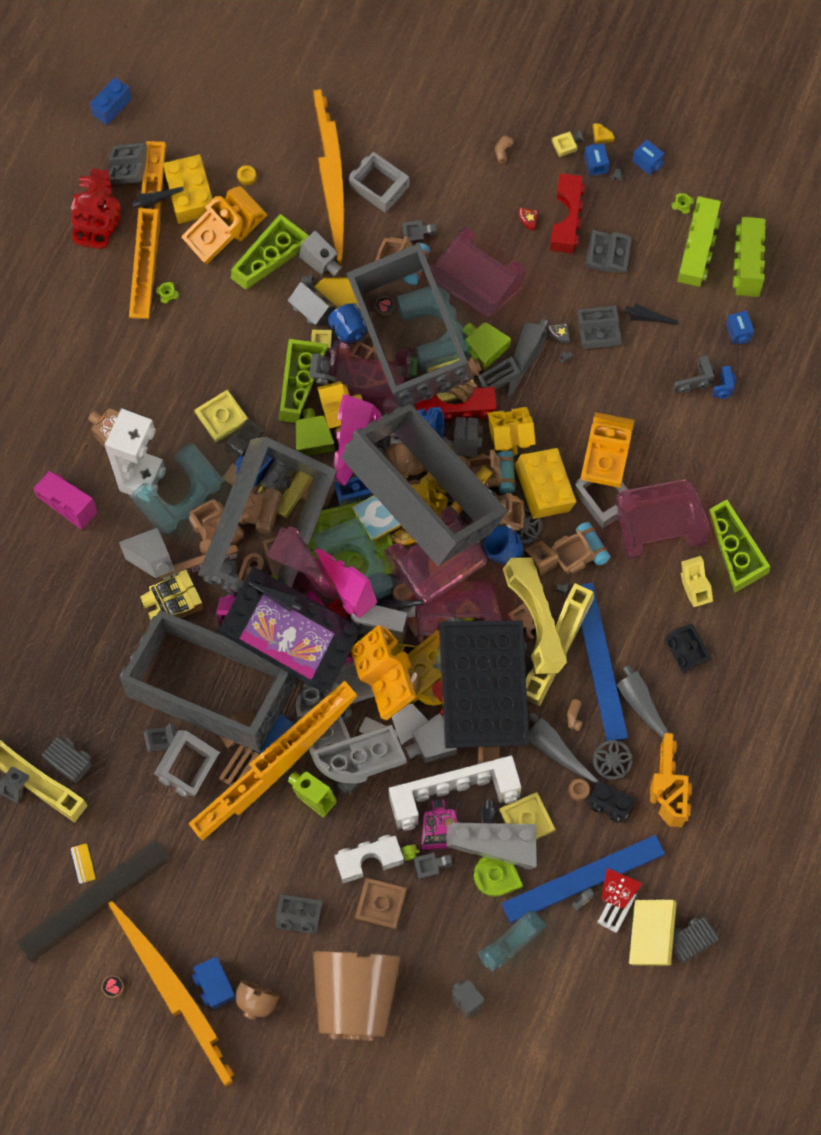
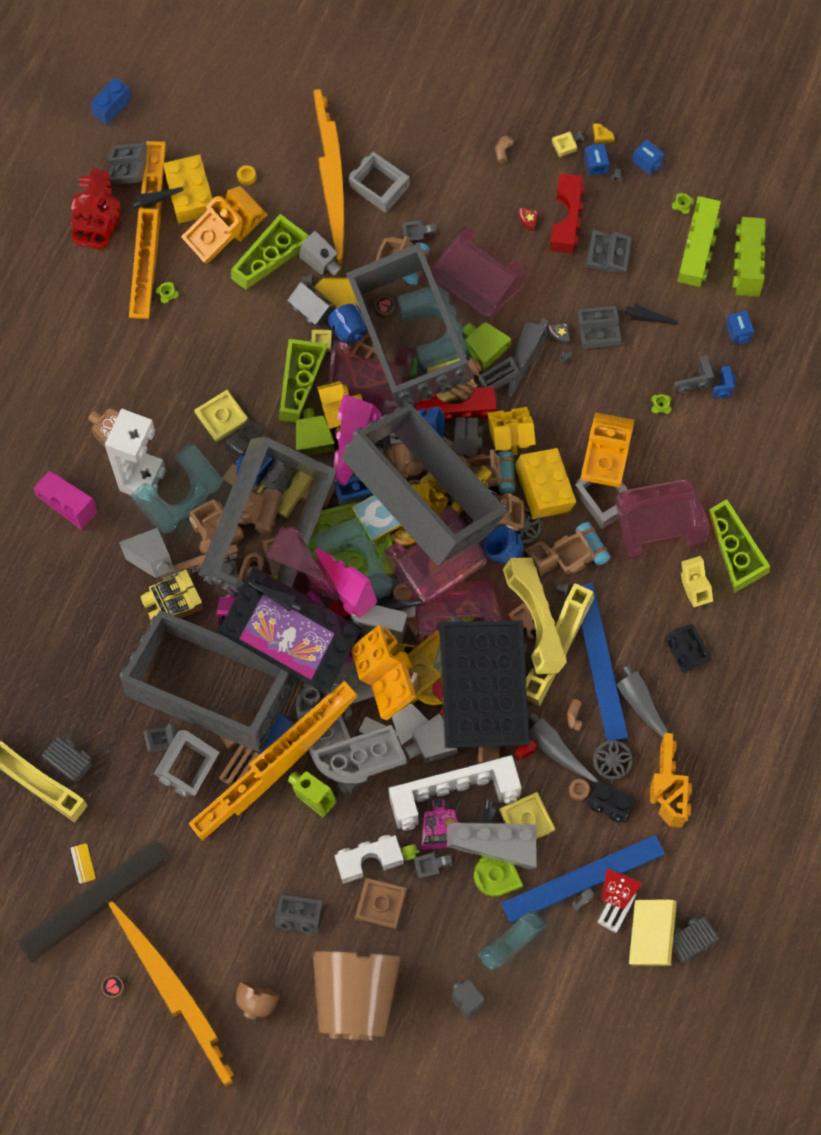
dark grey bracket [0,767,29,804] -> none
blue brick [192,956,236,1010] -> none
dark grey bracket [309,354,336,385] -> none
none -> red tile [514,740,536,761]
none -> lime plate [651,394,671,414]

